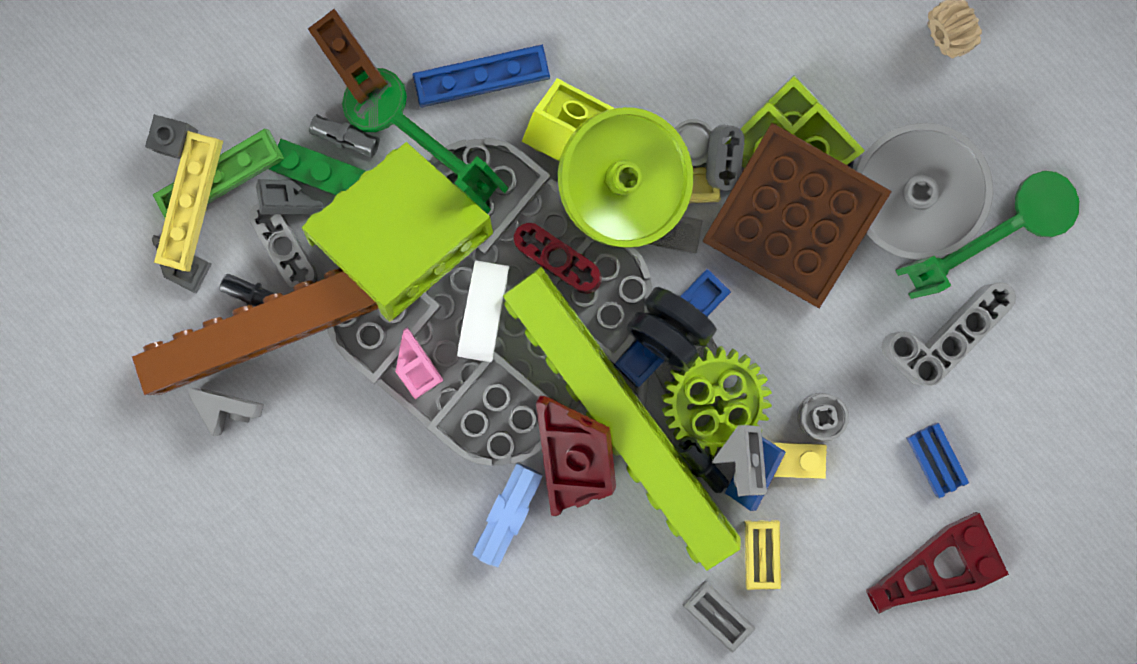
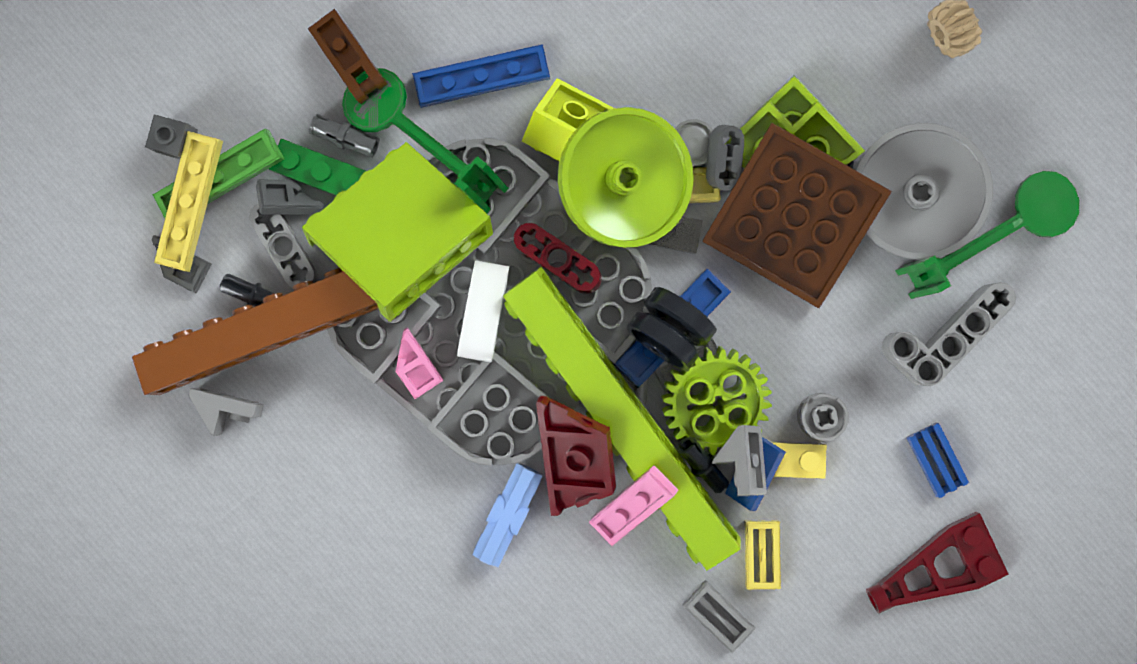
none -> bright pink tile [589,465,678,546]

